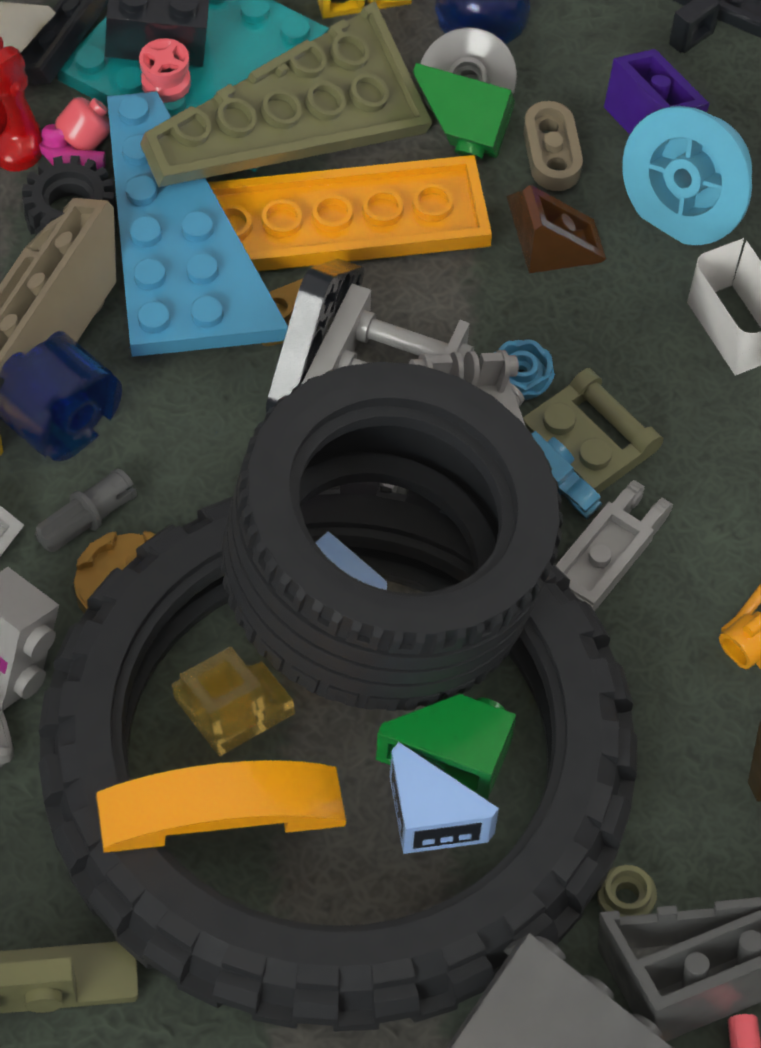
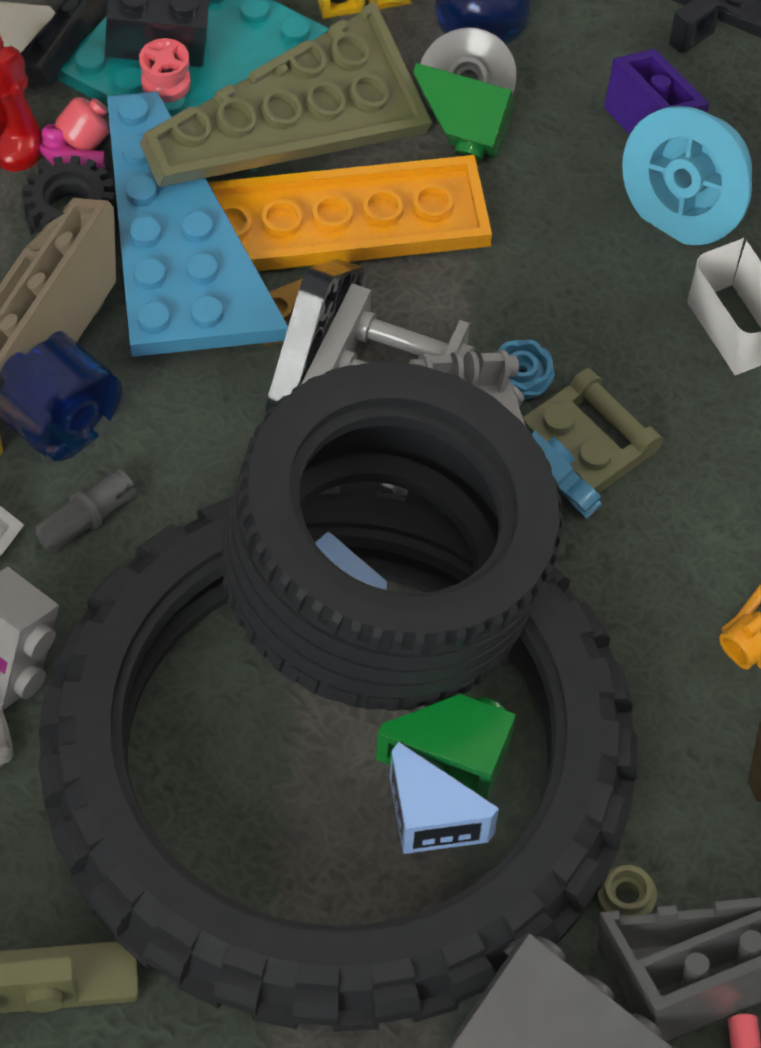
pearl gold plate [74,531,156,613] -> none
light orange slope [96,760,346,853] -> none
clear yellow brick [171,646,295,757] -> none
reddish brown slope [507,184,606,273] -> none
dark tan plate [523,101,583,191] -> none
light grey hinge [555,480,673,612] -> none

